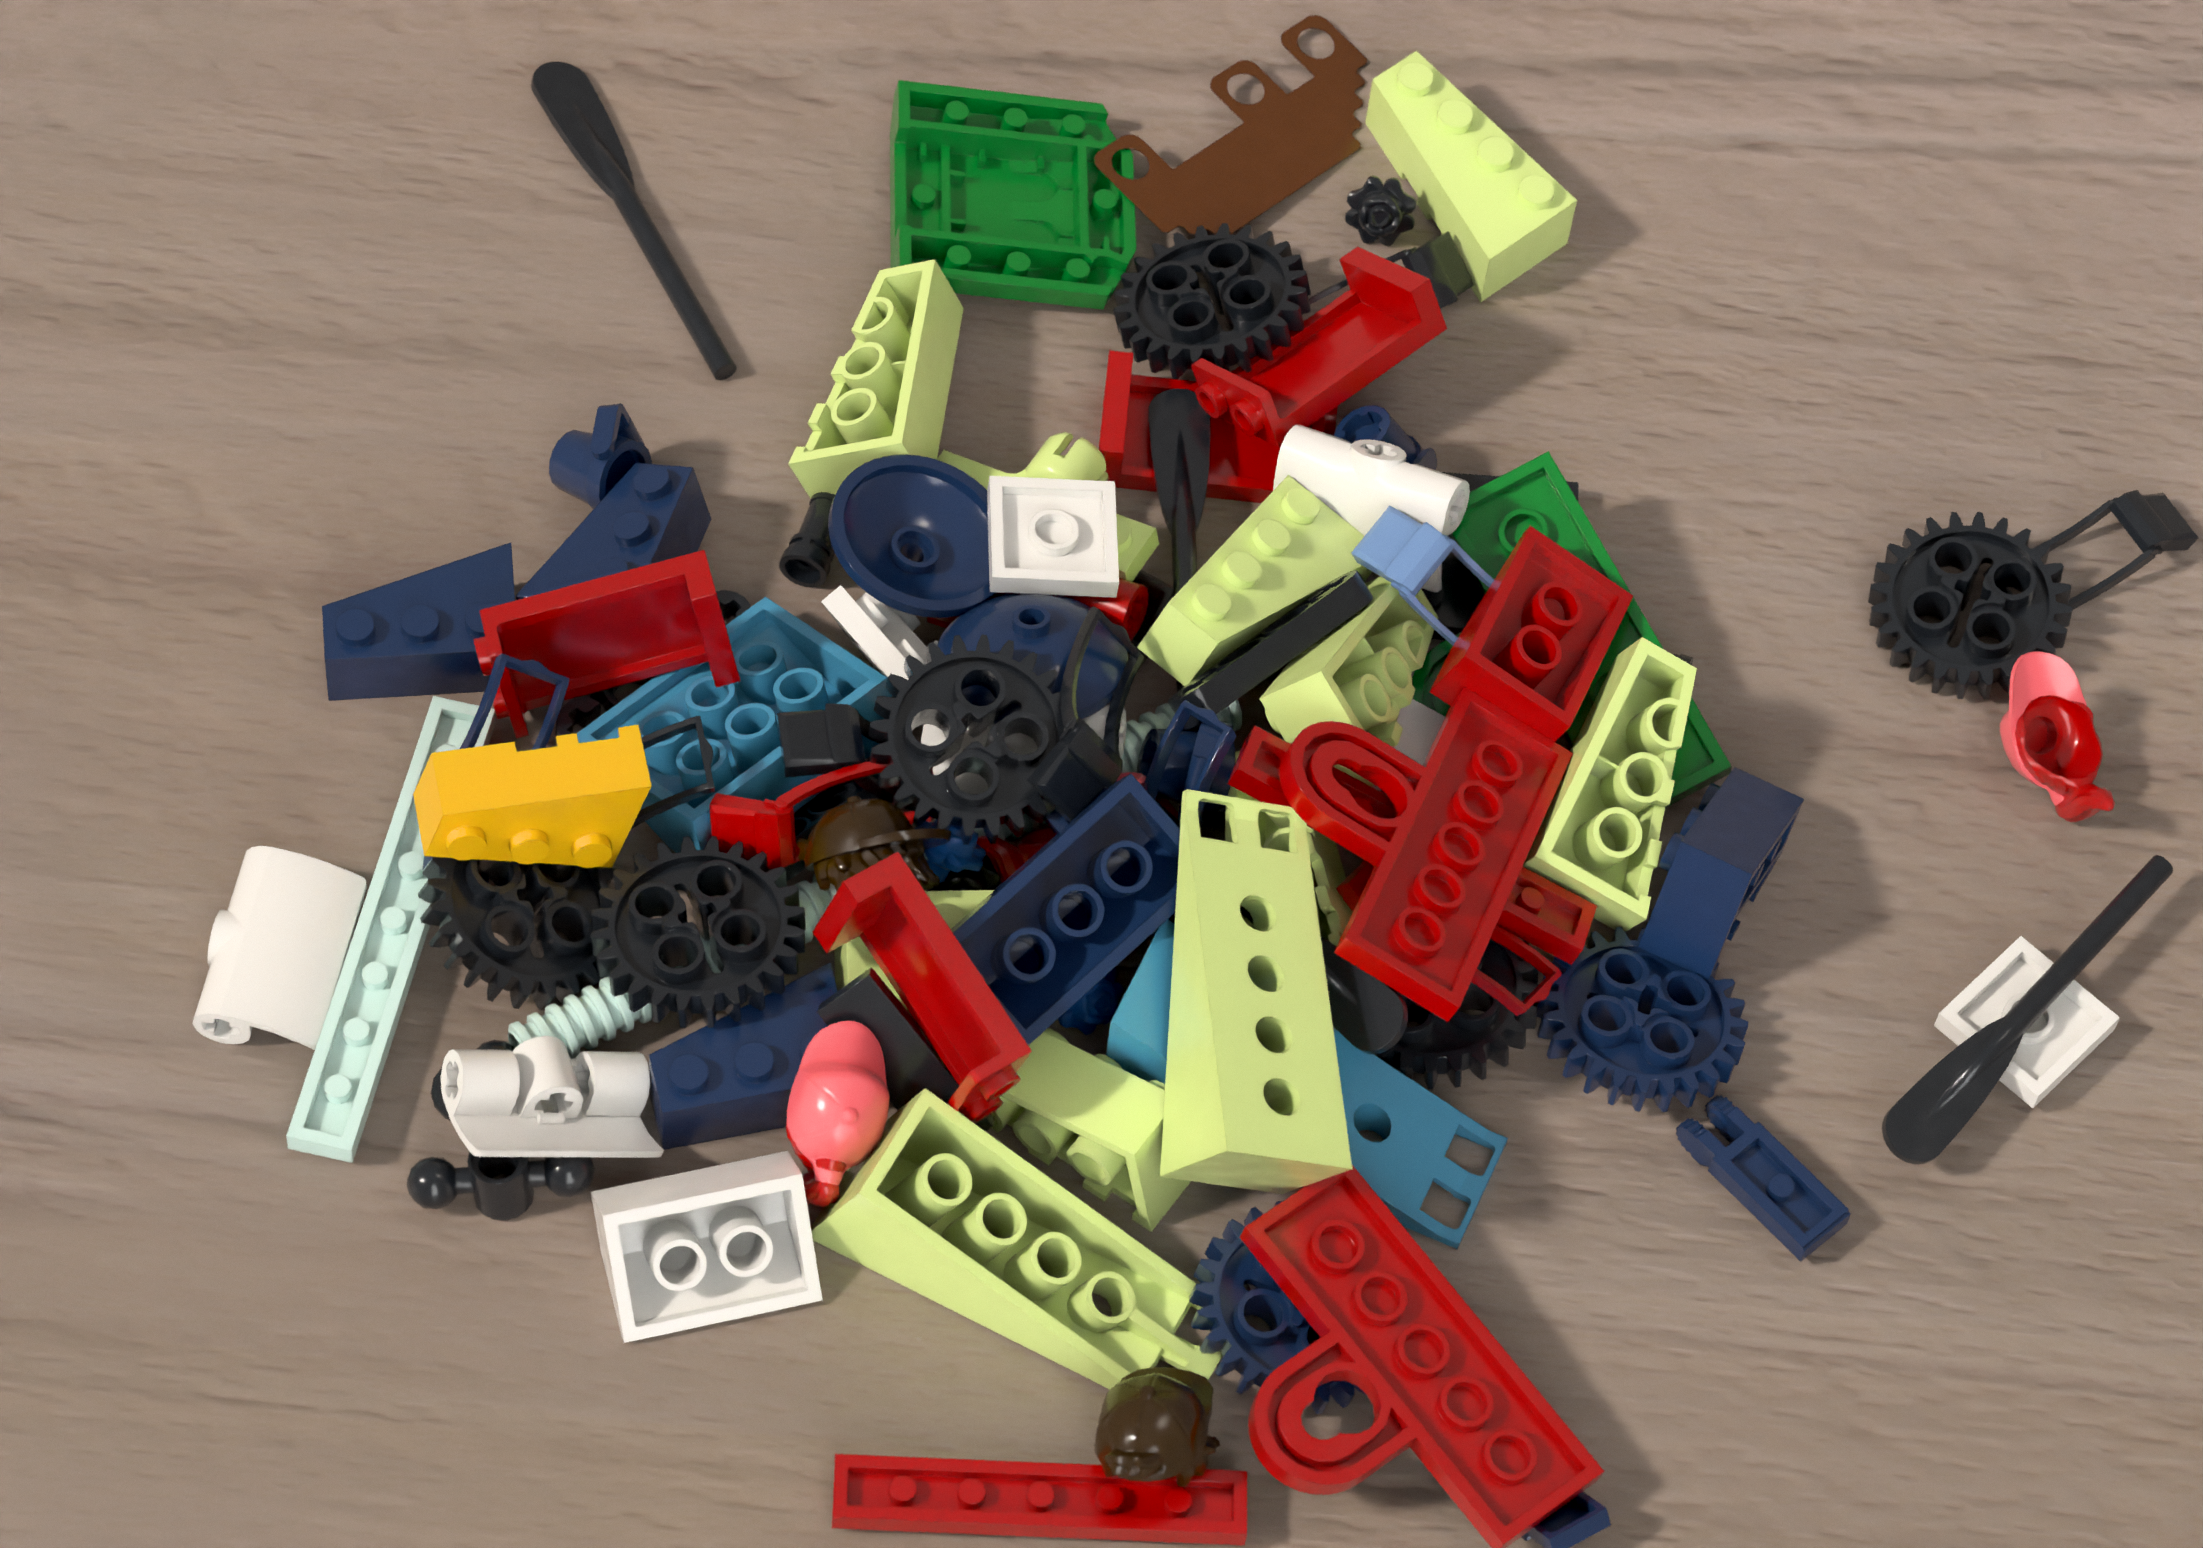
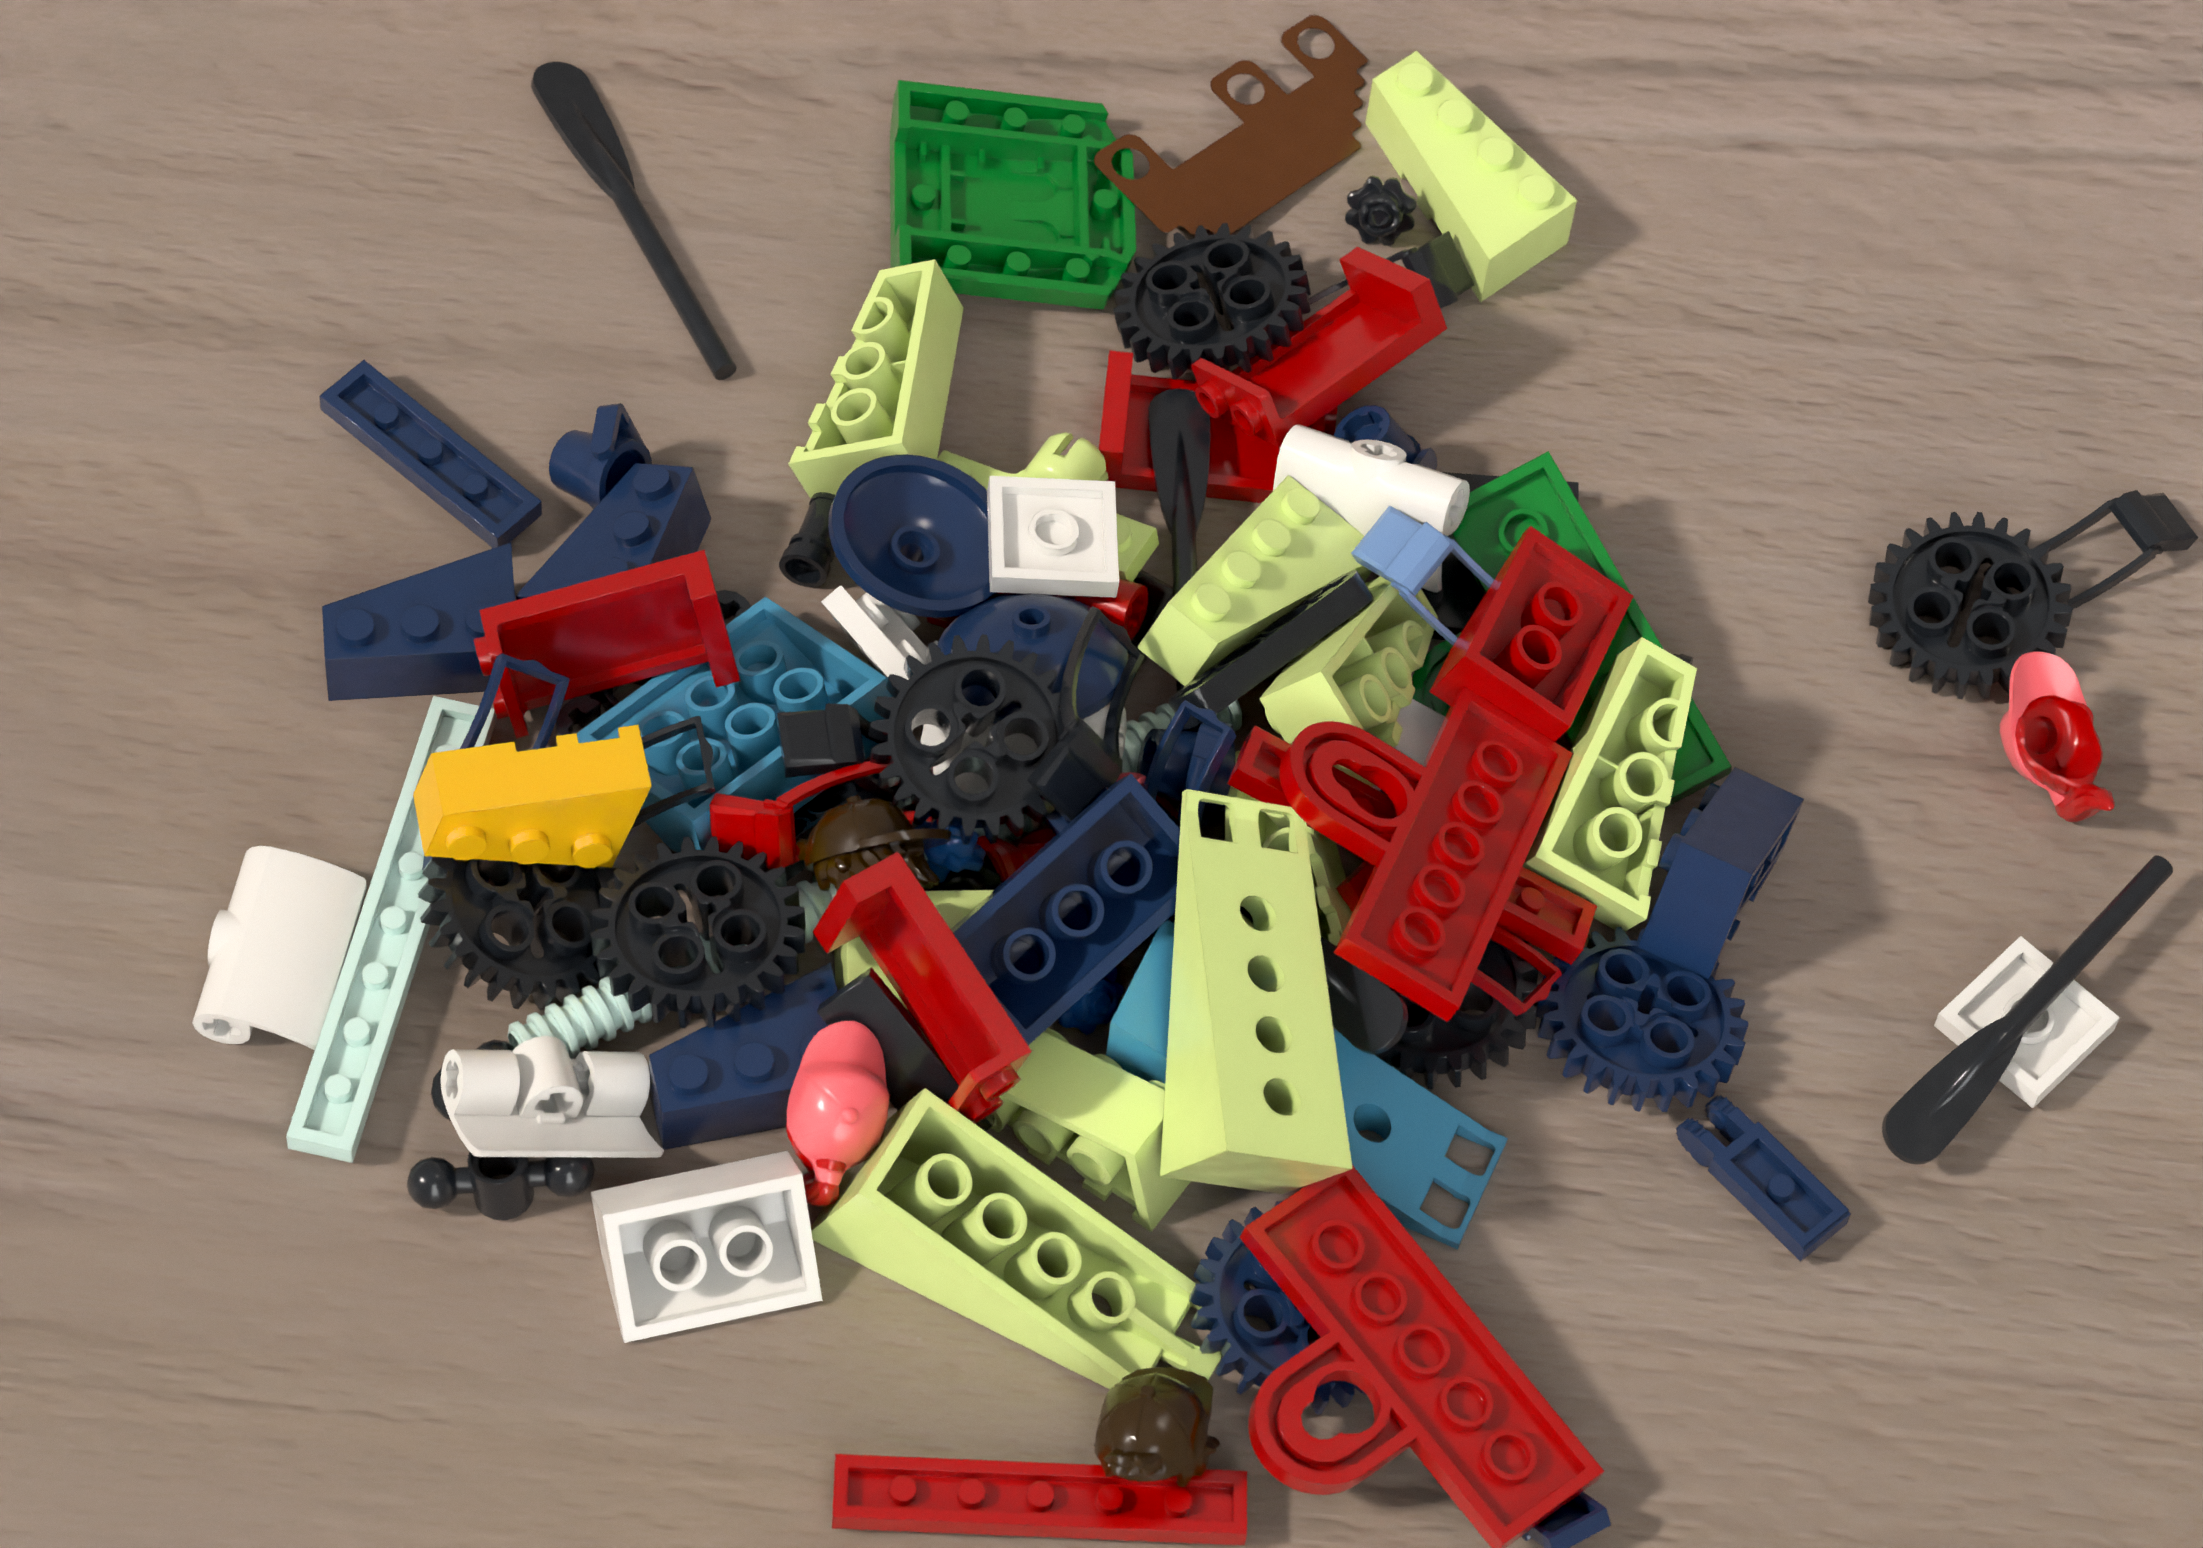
none -> dark blue plate [320,360,542,548]

